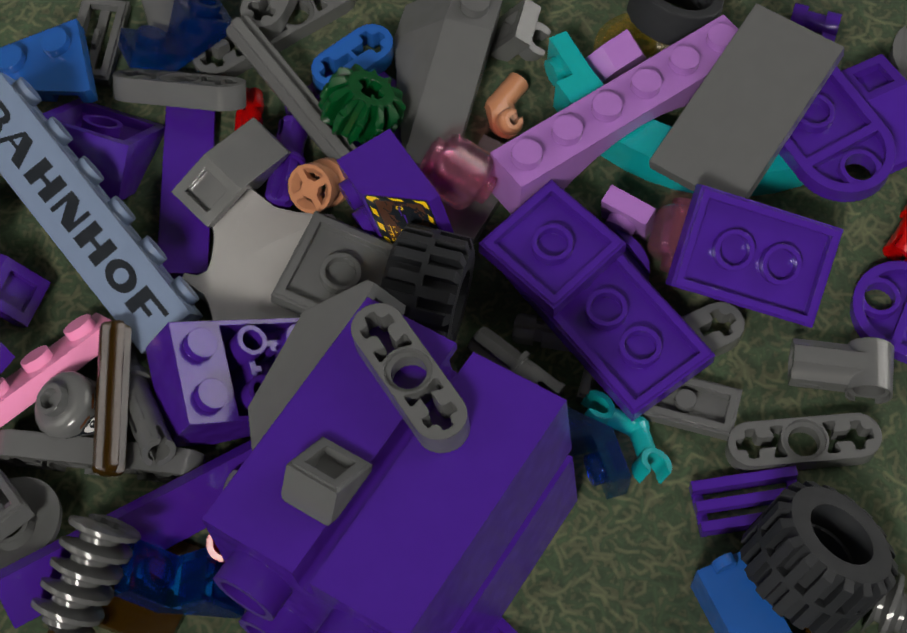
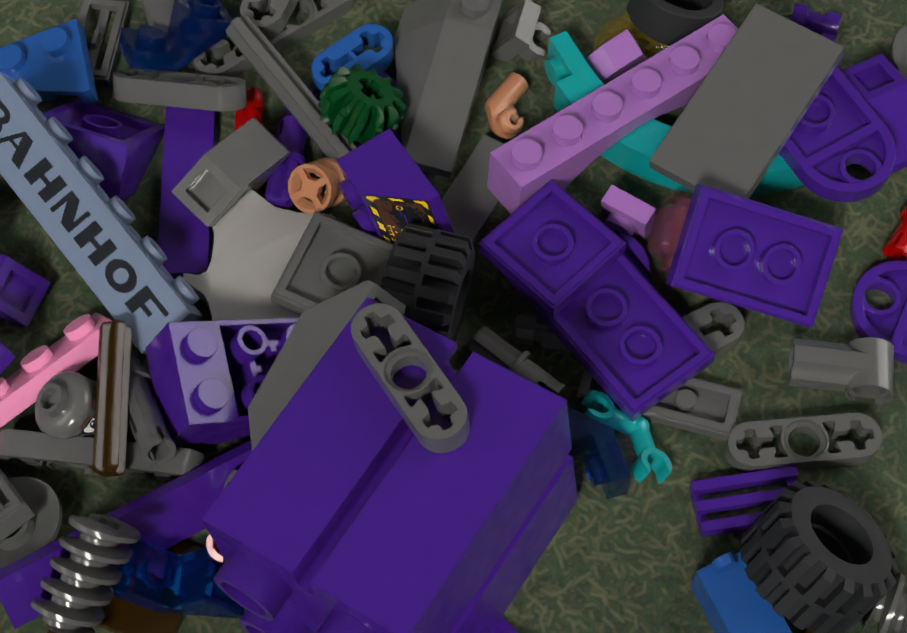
dark grey slope [281,437,372,526] -> none
clear pink head [419,134,497,210] -> none

